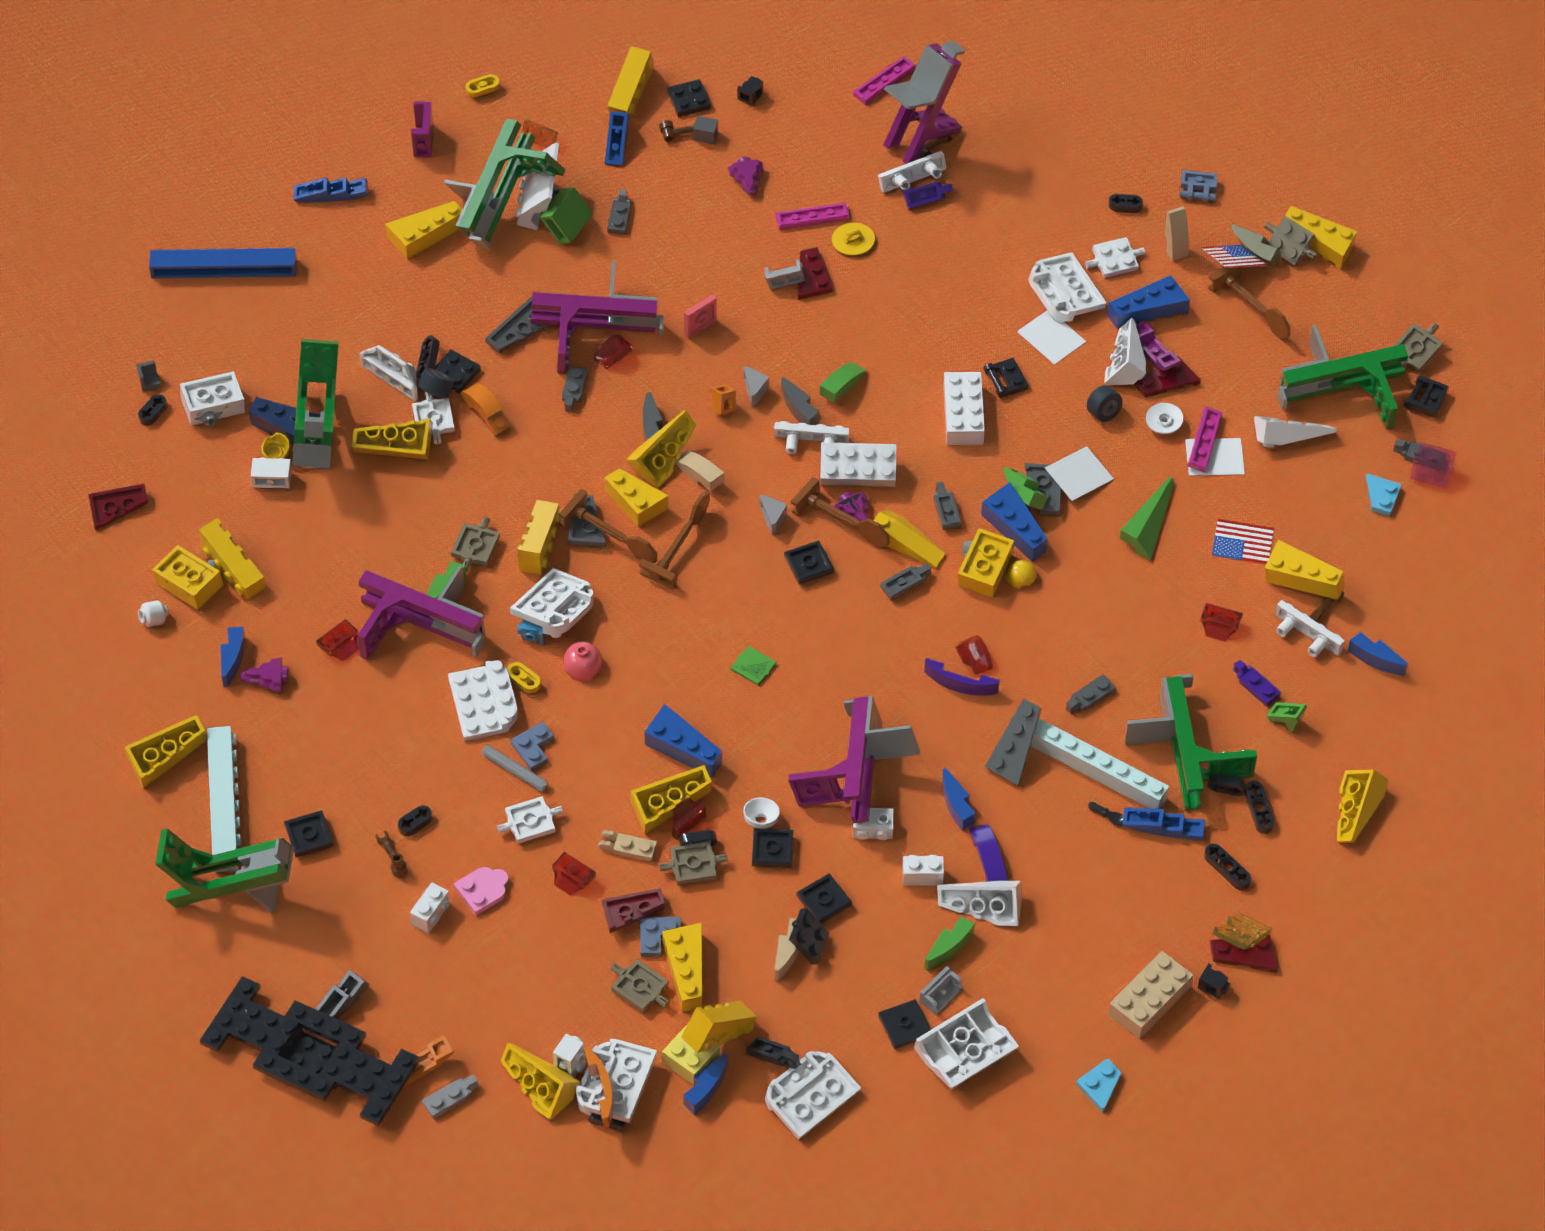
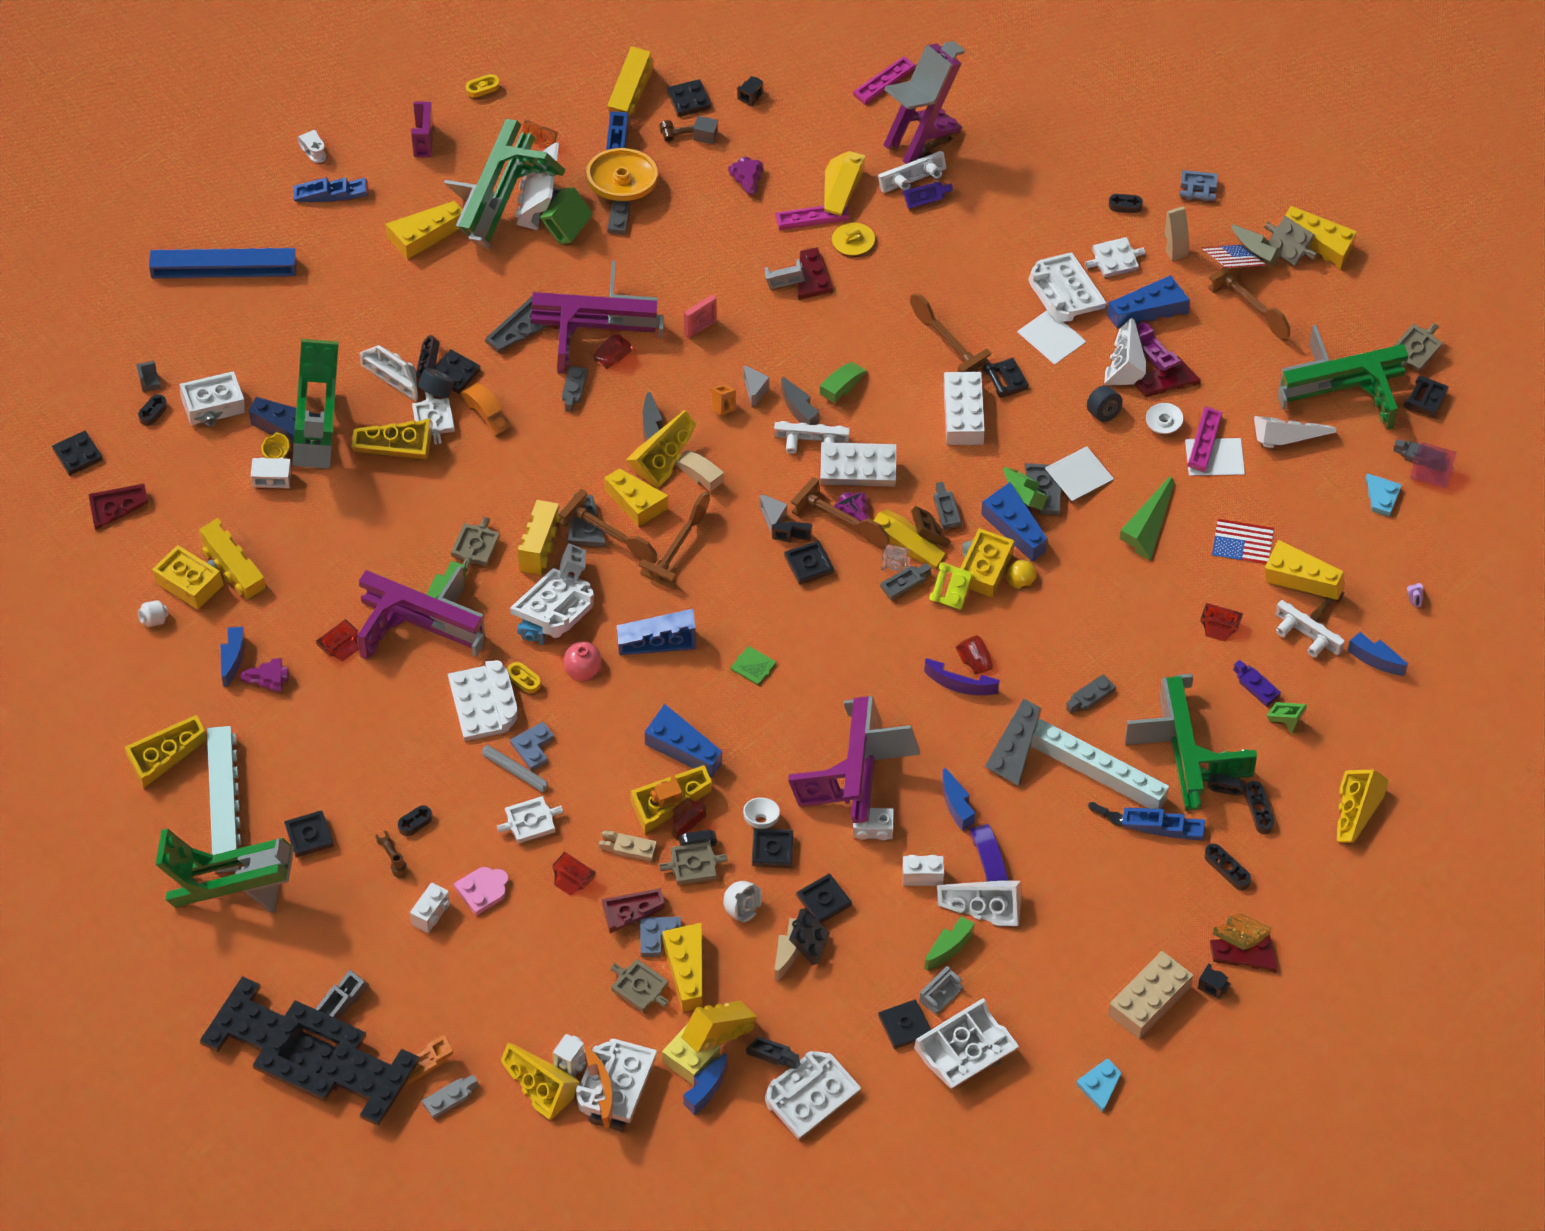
none -> black plate [52,430,103,476]
none -> white piece [298,130,326,163]
none -> light grey hinge [559,543,586,582]
none -> light orange dish [586,148,658,201]
none -> wedge [617,609,696,655]
none -> orange brick [650,775,682,808]
none -> white cylinder [723,881,763,922]
none -> black slope [772,522,813,543]
none -> yellow wedge [824,151,865,216]
none -> clear brick [881,544,911,571]
none -> dark orange piece [910,293,991,372]
none -> reddish brown wing [911,506,951,548]
none -> neon yellow plate [929,562,973,610]
none -> lavender piece [1407,583,1424,607]

